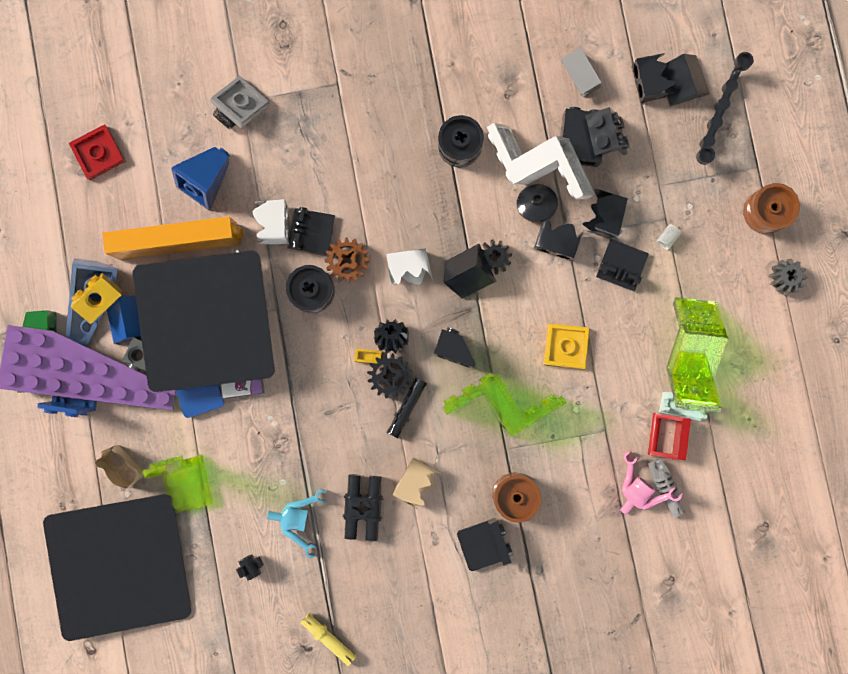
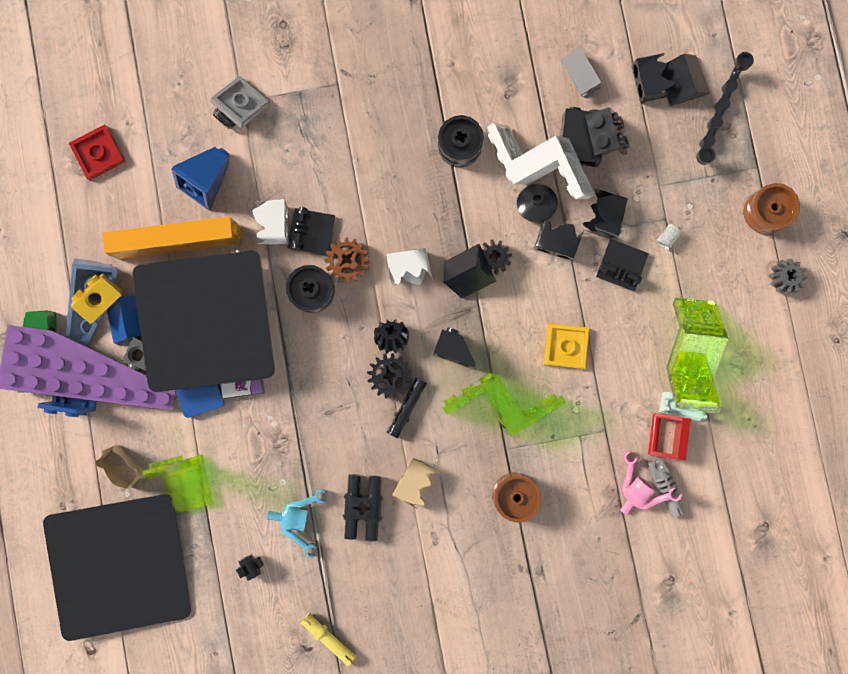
yellow piece [354,348,382,364] -> none
black bracket [457,518,513,571] -> none

